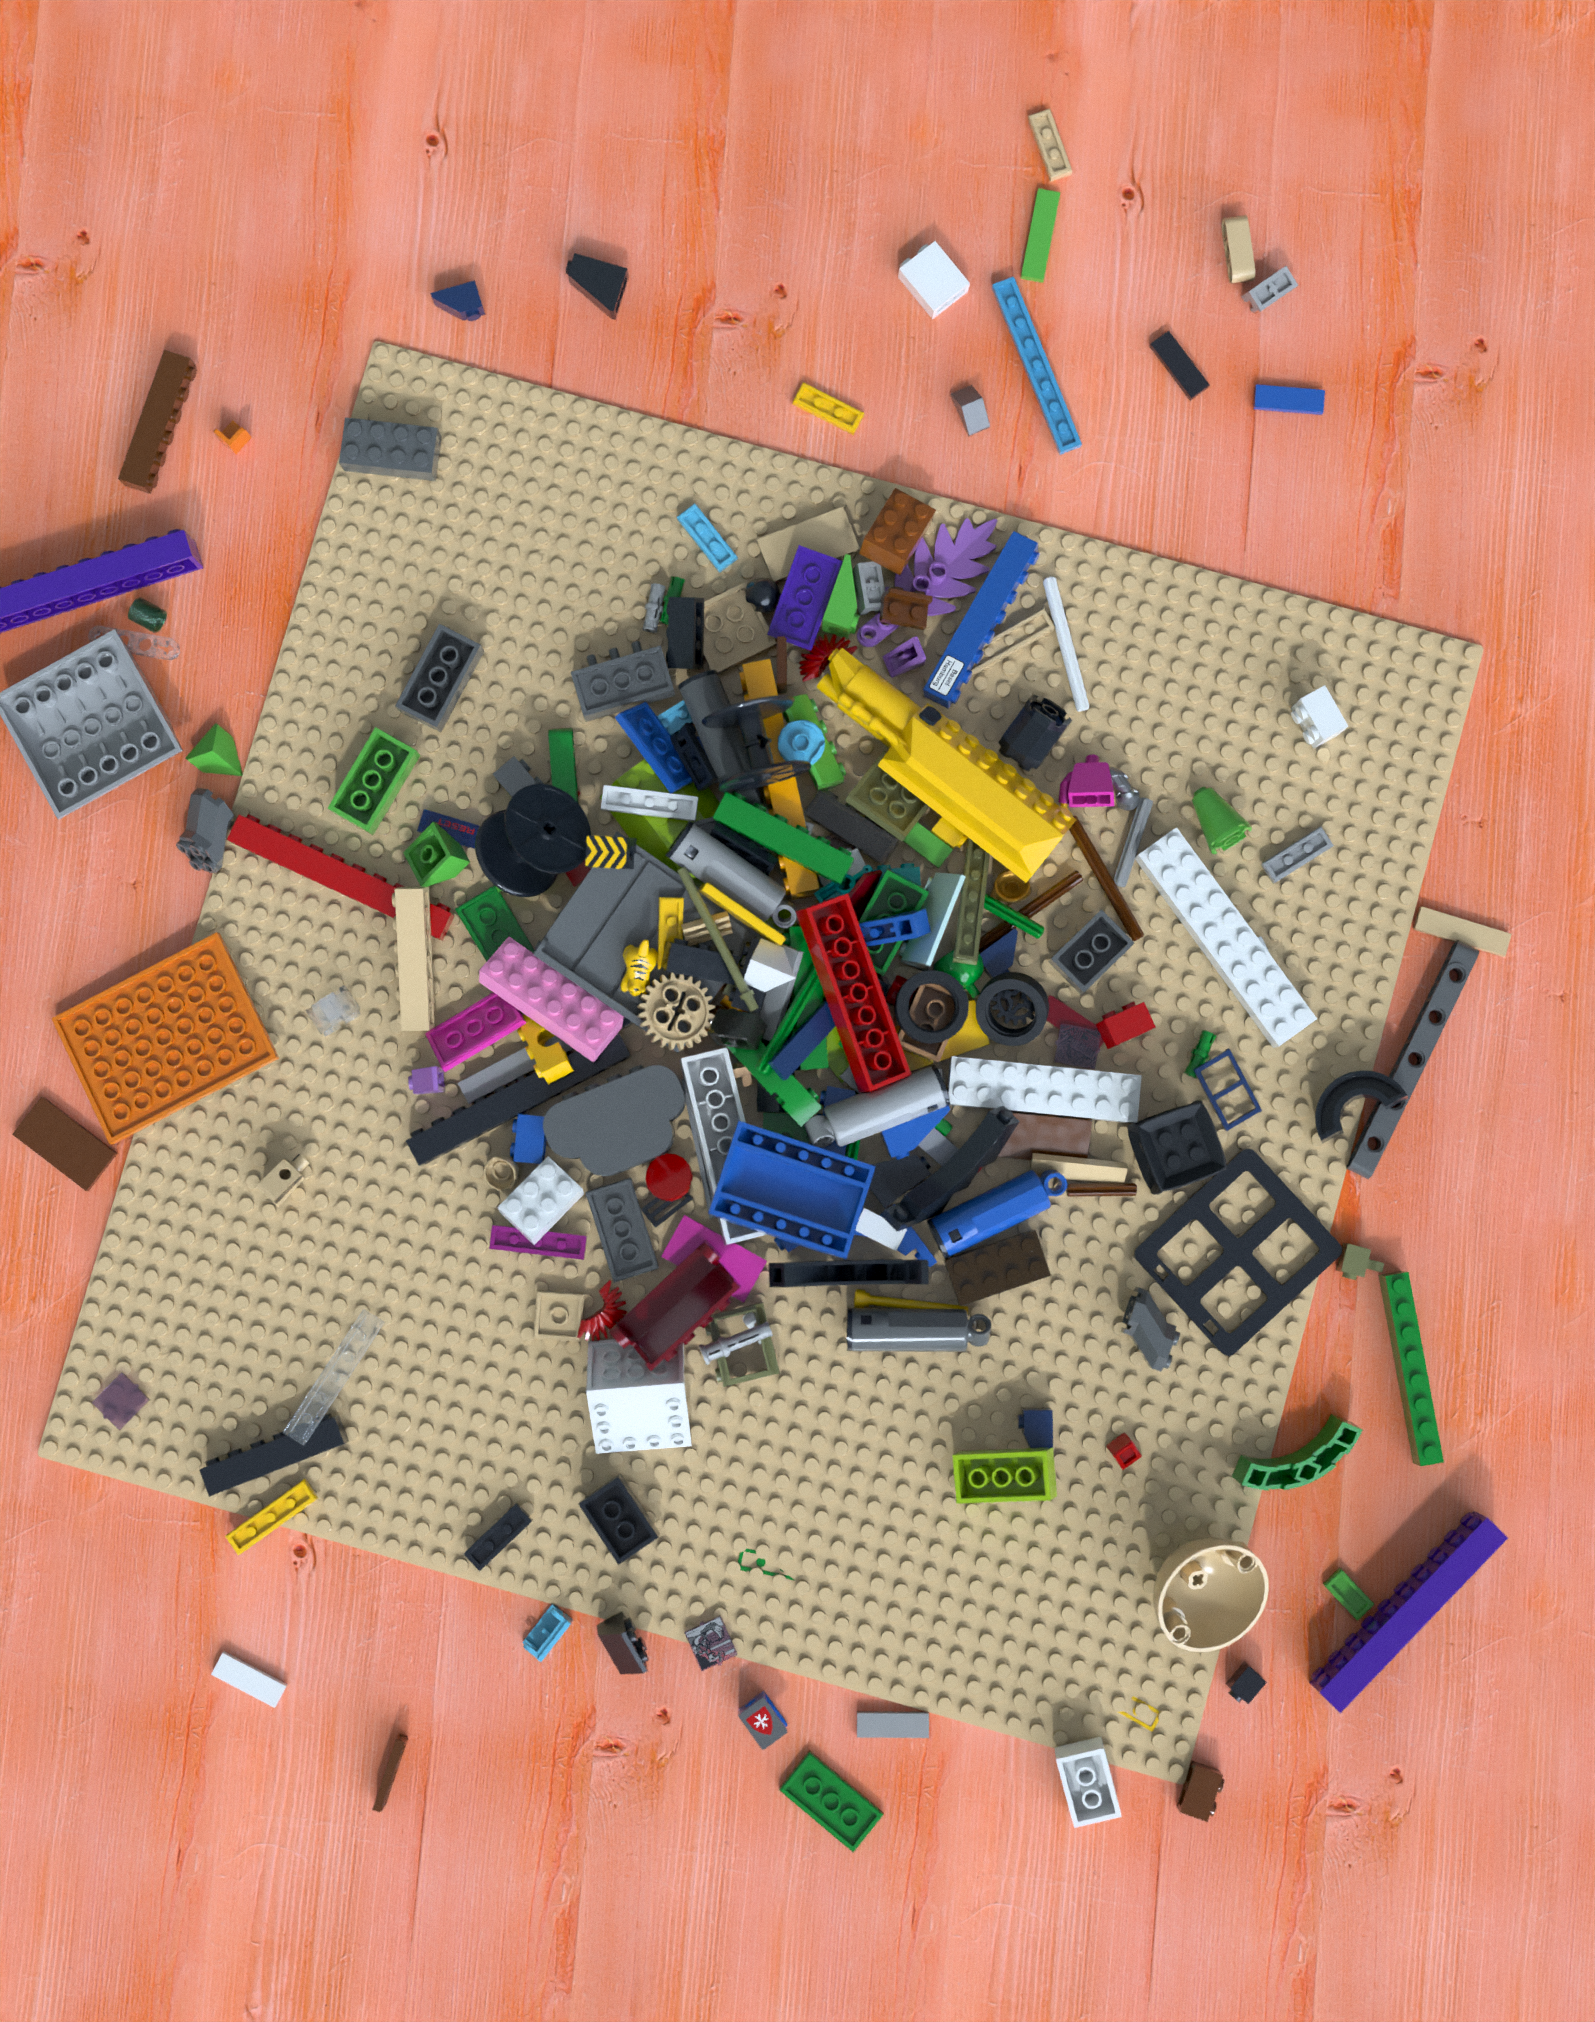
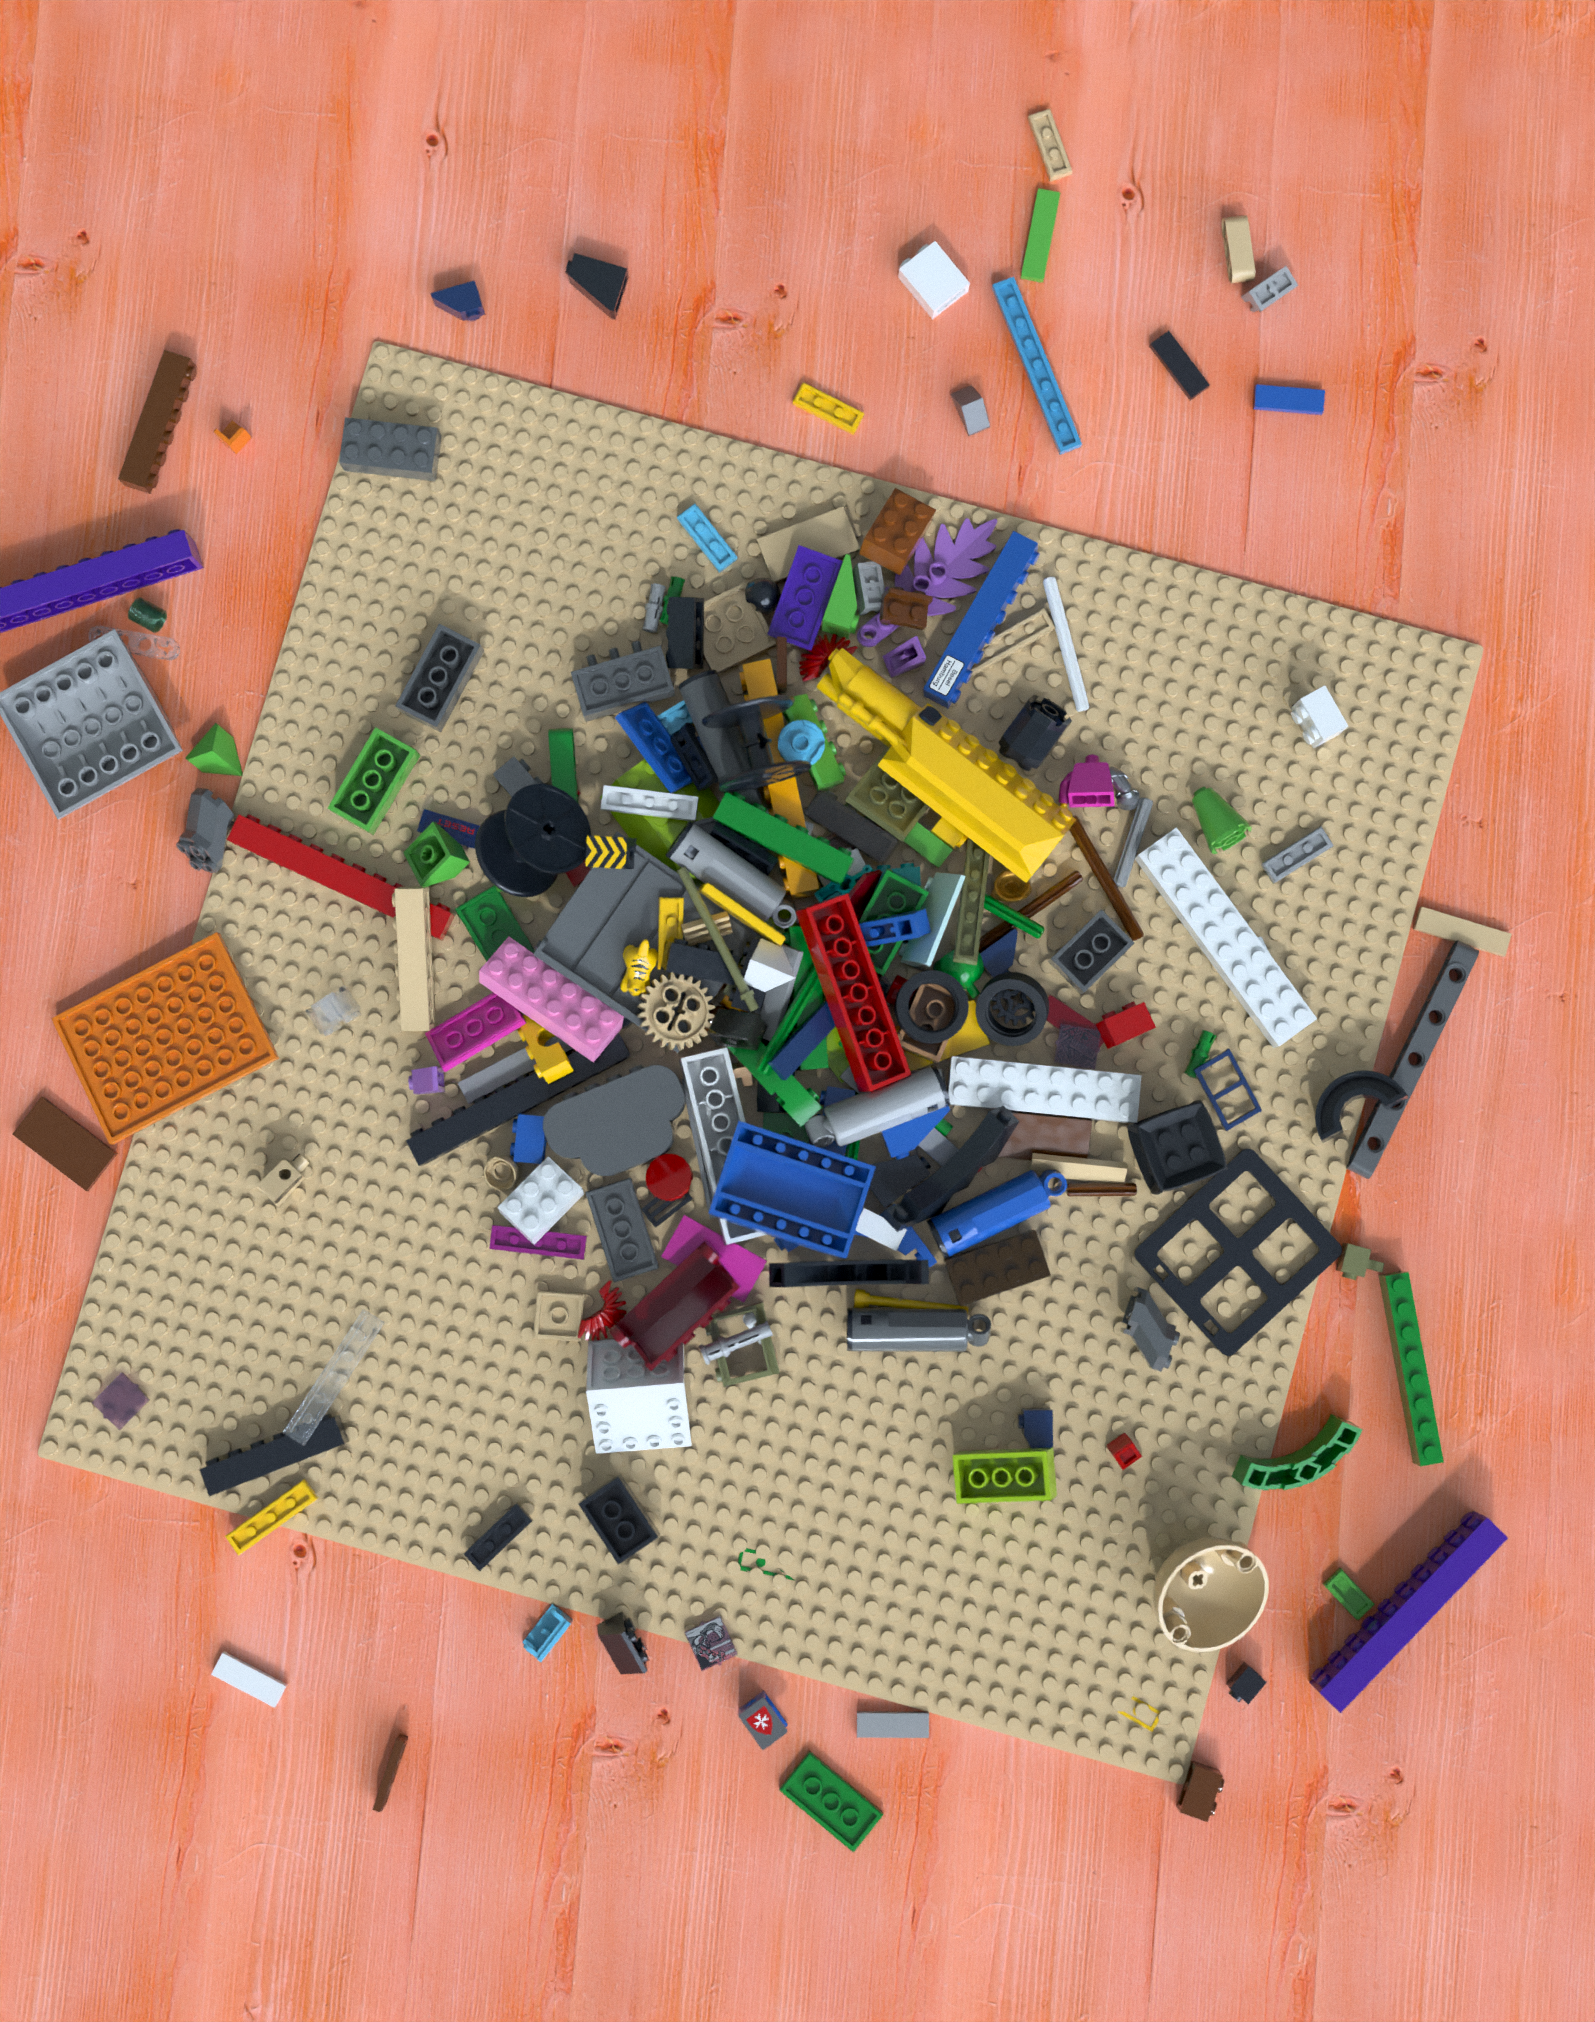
white brick [1054,1737,1122,1828] -> none

